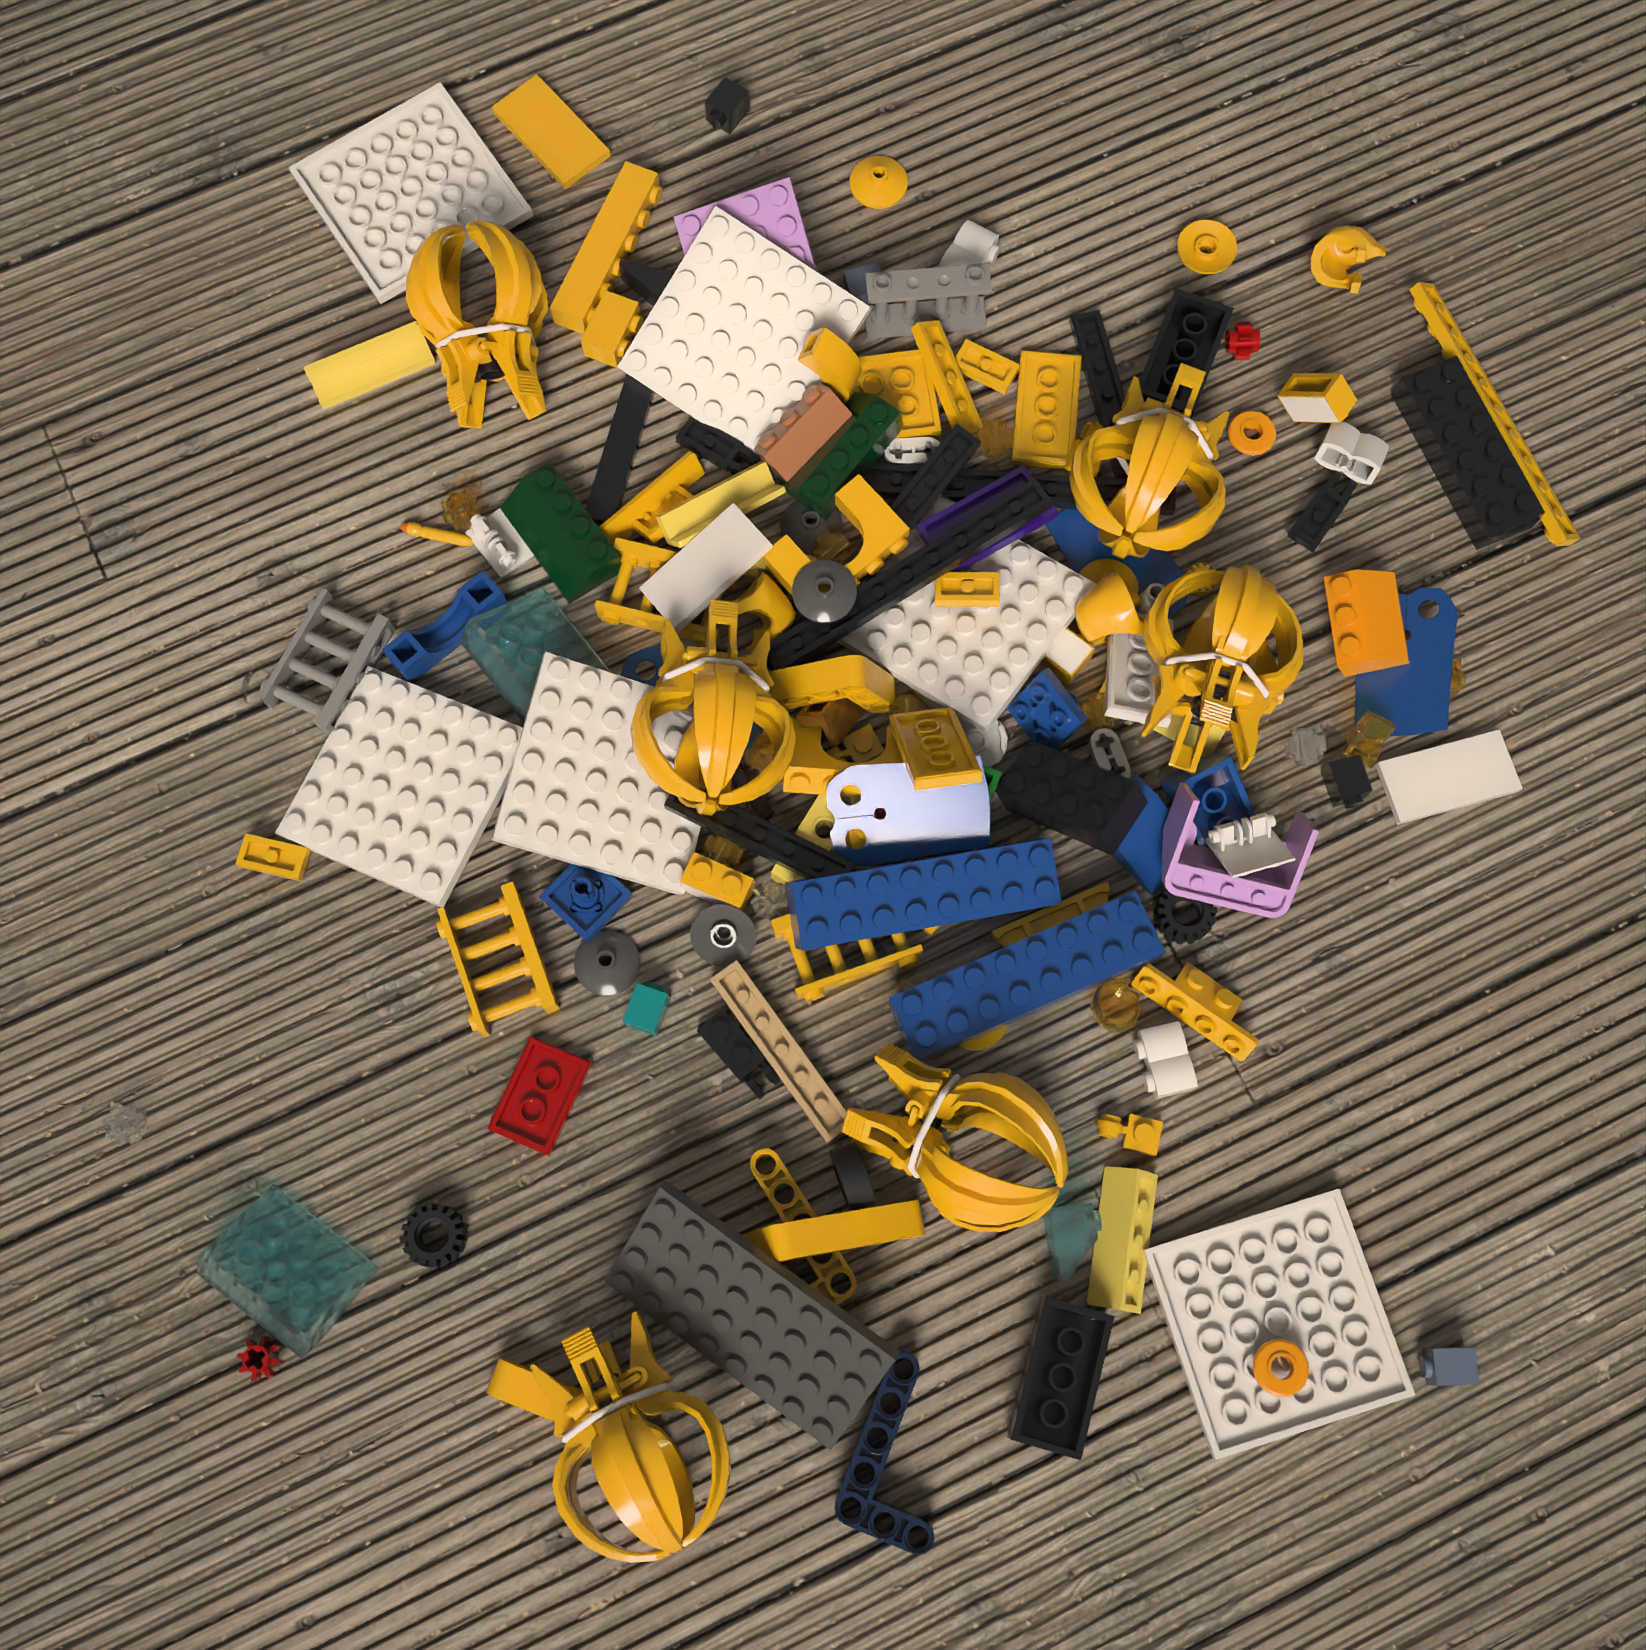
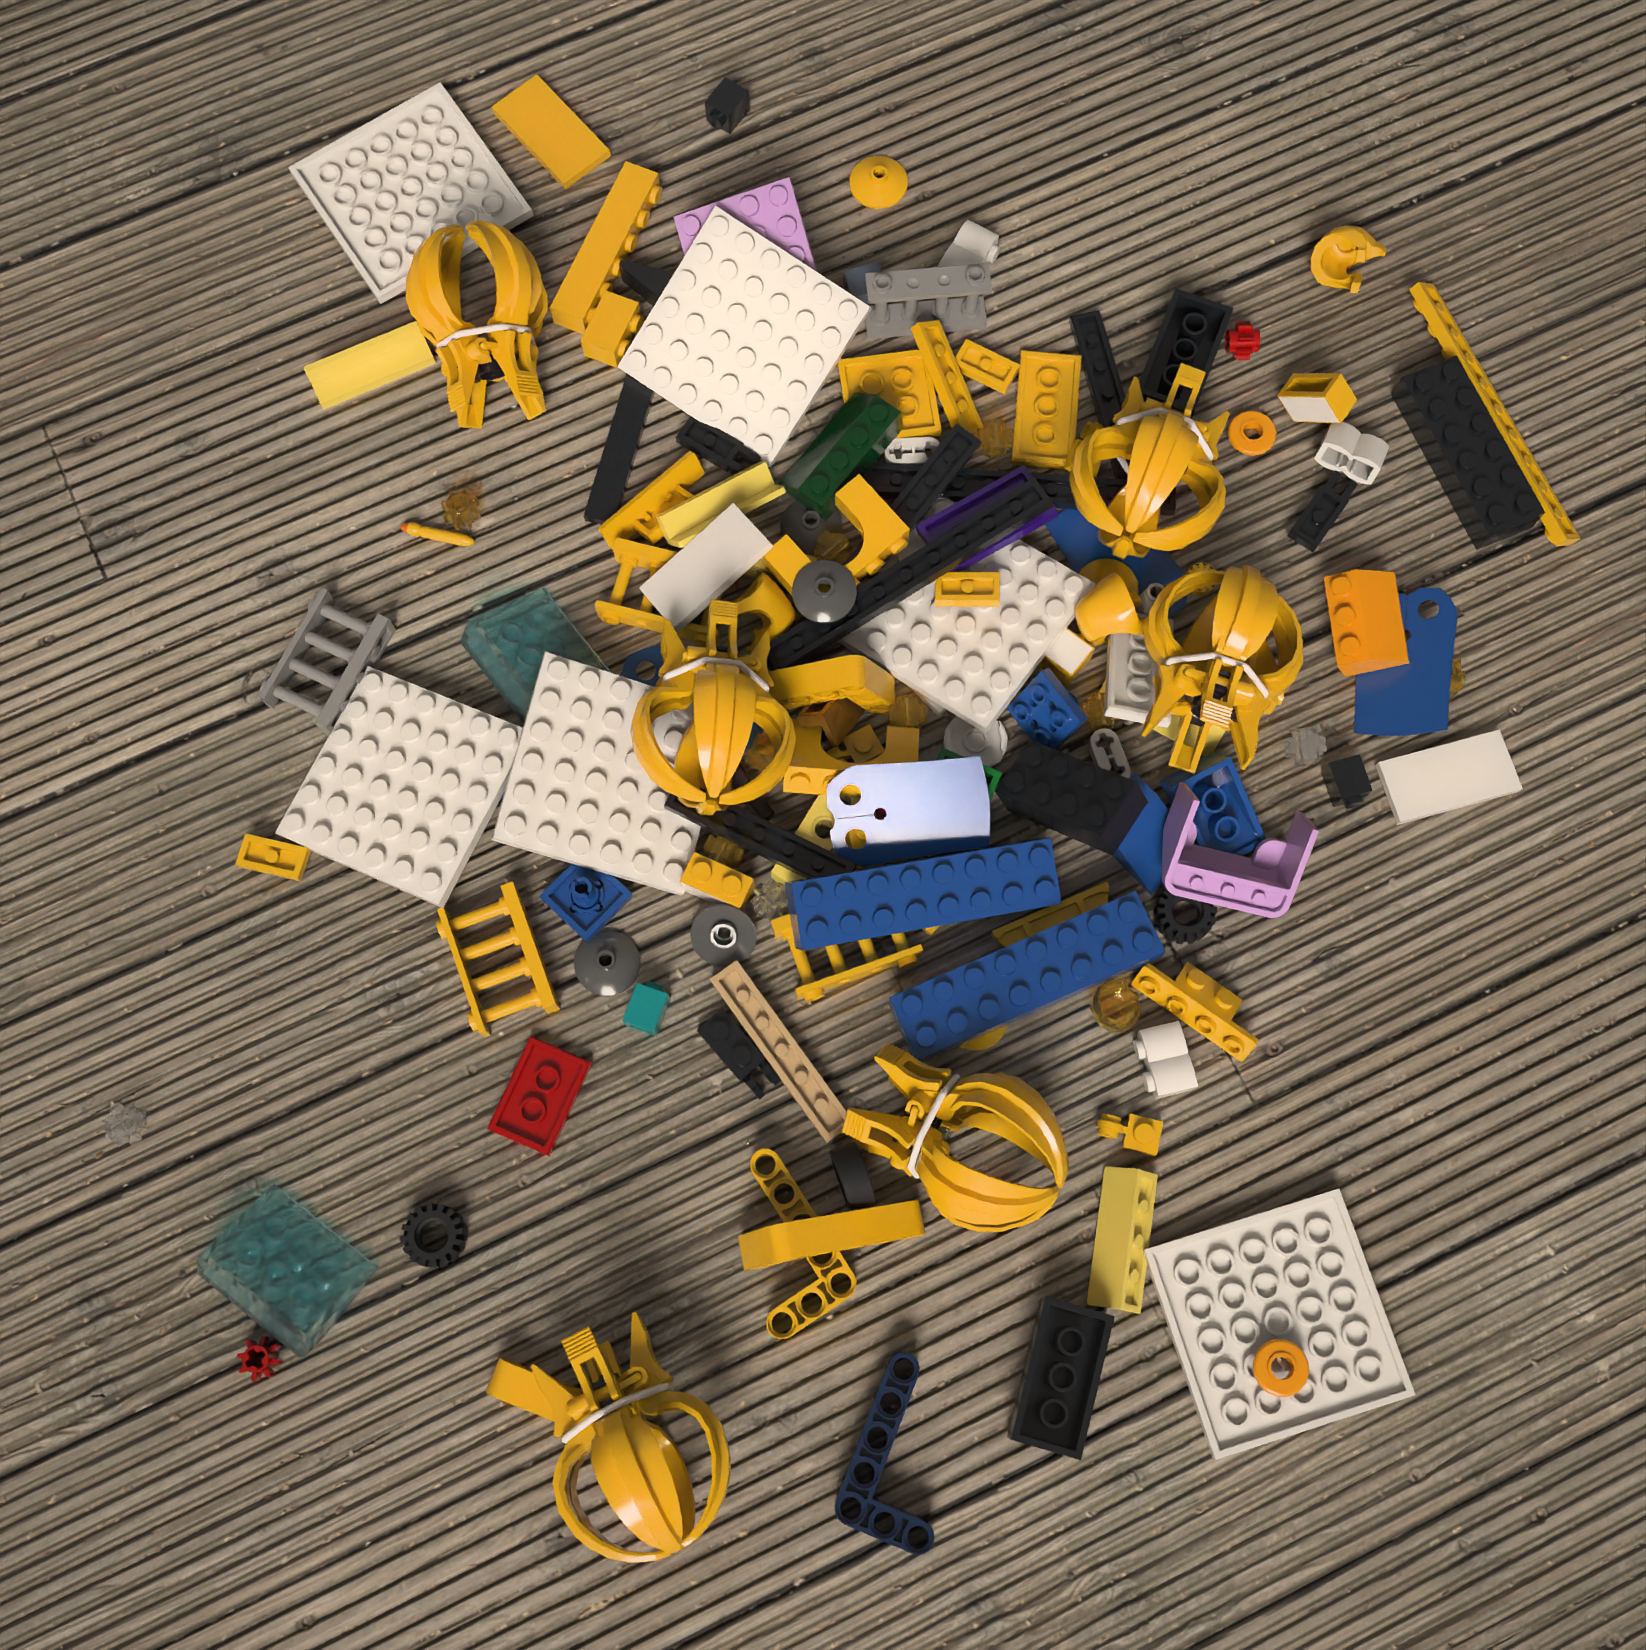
blue arch [382,571,509,683] -> none
white hinge [465,508,534,579] -> none
dark green slope [500,462,621,604] -> none
dark grey plate [605,1181,900,1450] -> none
nougat brick [754,382,853,482] -> none
yellow arch [797,327,862,404] -> none
yellow tile [889,707,982,791] -> none
clear light blue slope [1043,1202,1102,1282] -> none
yellow dish [1177,220,1237,274] -> none
white hinge [1205,812,1295,878] -> none
clear yellow panel [1342,710,1396,769] -> none
sand blue brick [1419,1347,1480,1386] -> none

